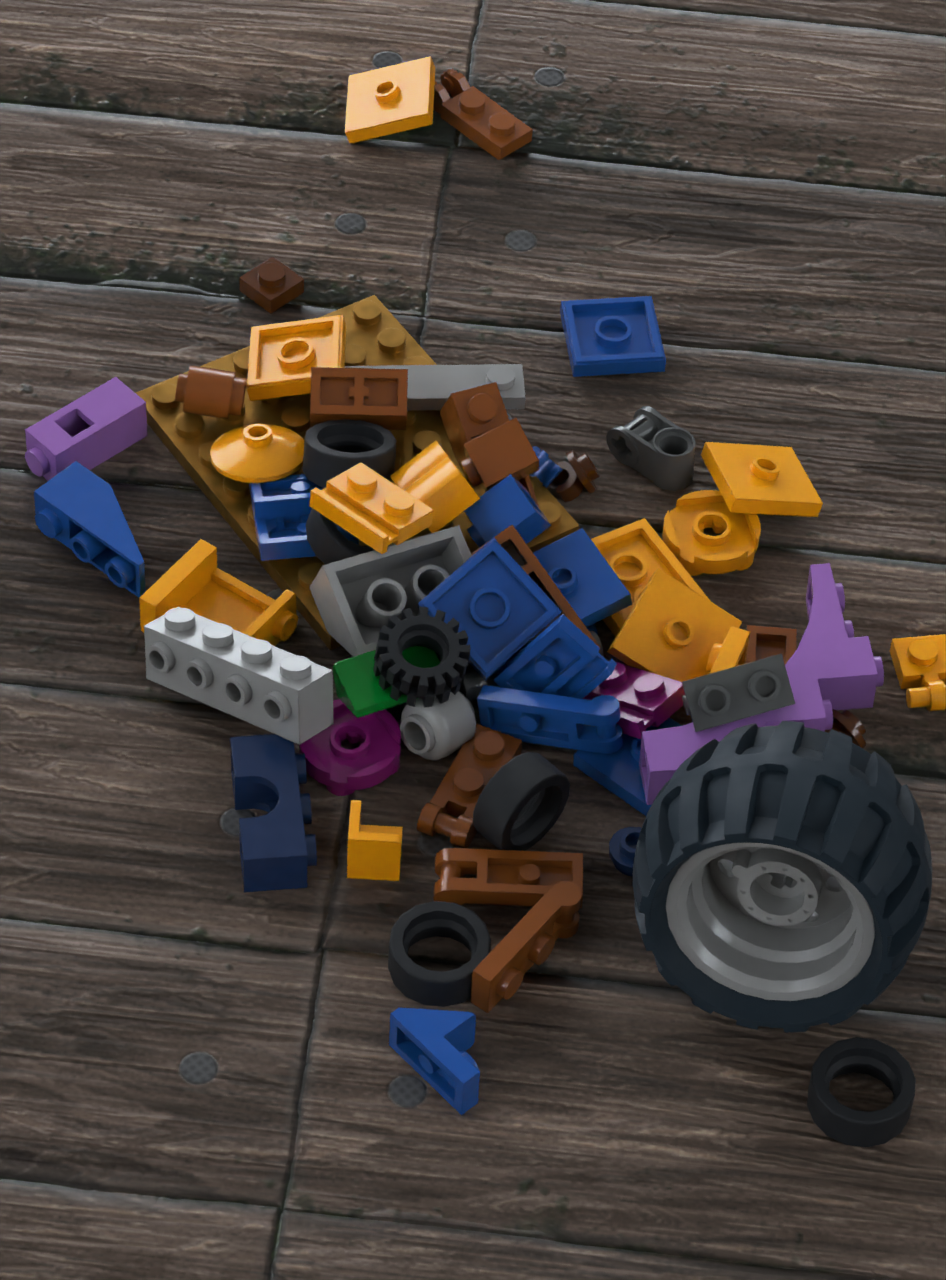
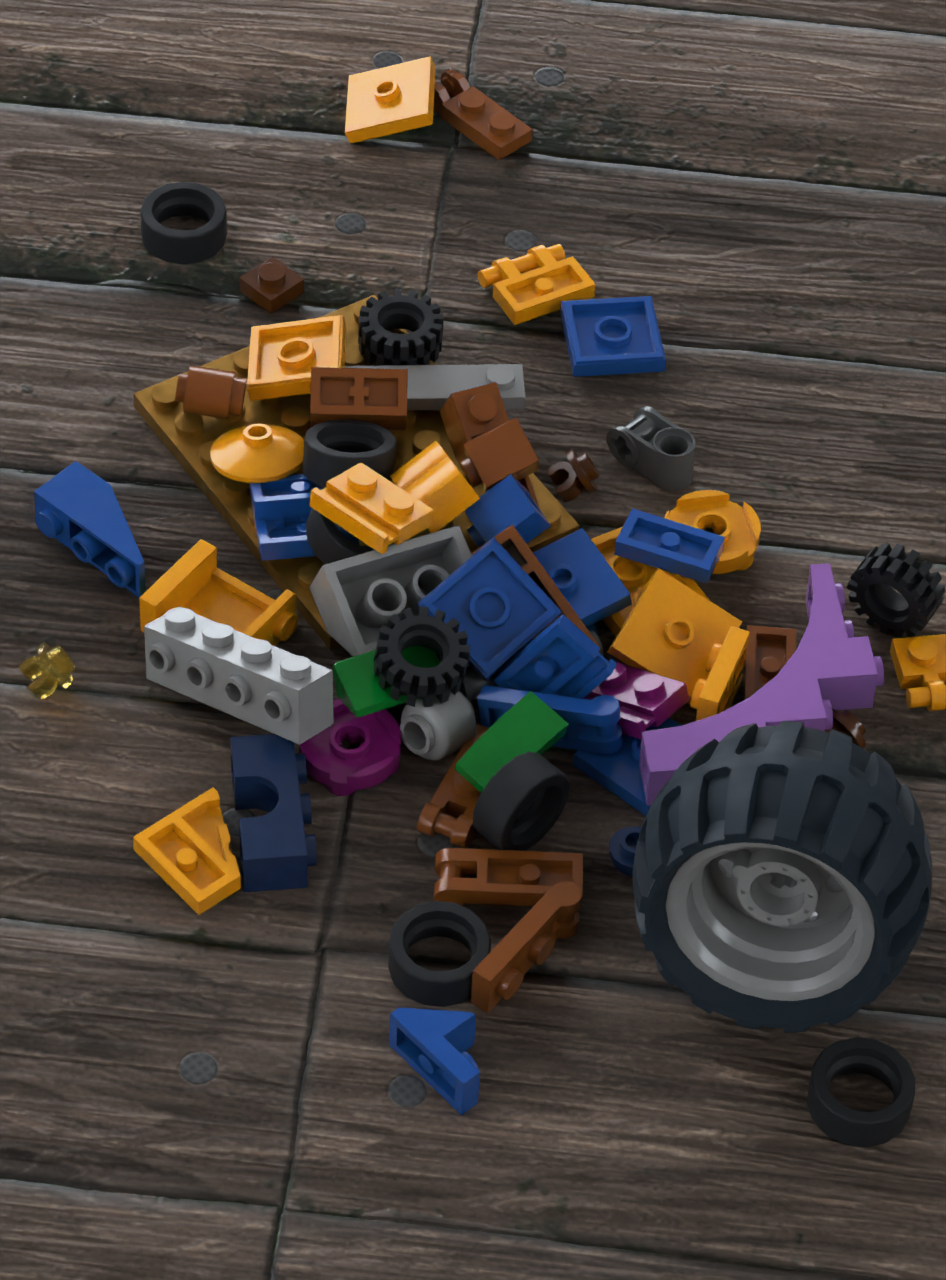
medium lavender brick [25,377,147,481] -> none
light orange panel [347,800,403,881] -> none
blue hand [530,446,563,488] -> none
dark grey hinge [682,654,795,732] -> none
light orange plate [701,442,823,517] -> none
none -> clear yellow plate [19,642,75,699]
none -> light orange wing [133,787,241,915]
none -> black tyre [140,182,227,265]
none -> black tyre [358,289,443,366]
none -> green slope [454,691,569,793]
none -> light orange plate [477,244,595,325]
none -> blue plate [614,508,725,583]
none -> black tyre [847,543,945,638]

